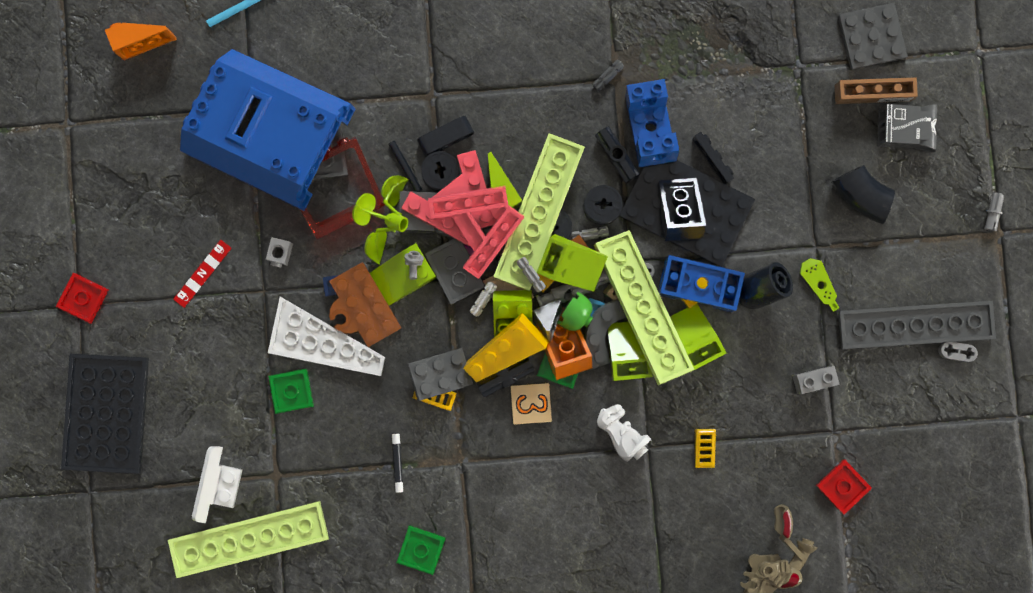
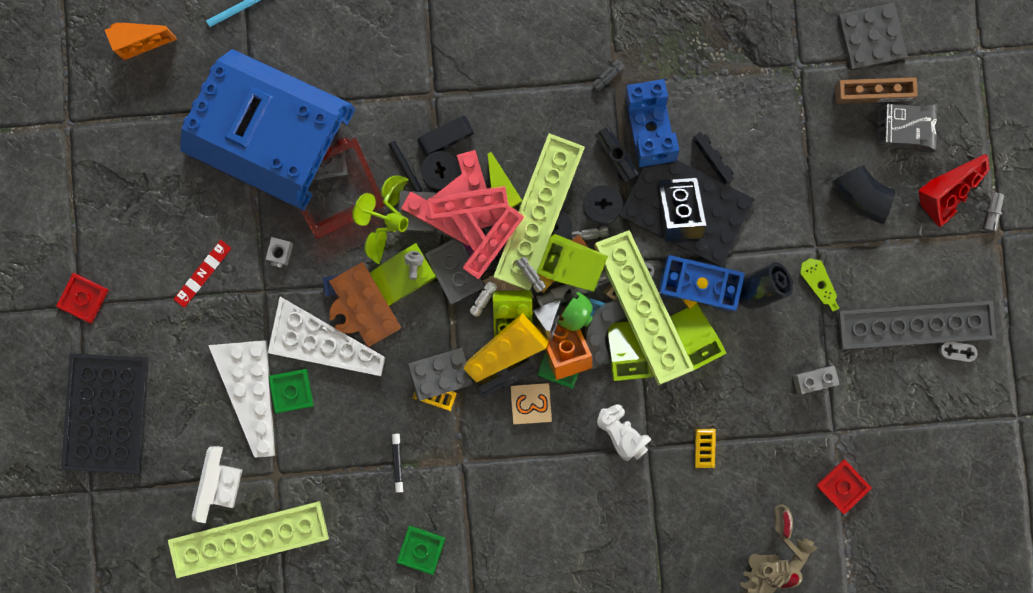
none -> white wing [208,341,275,457]
none -> red wedge [918,154,990,227]

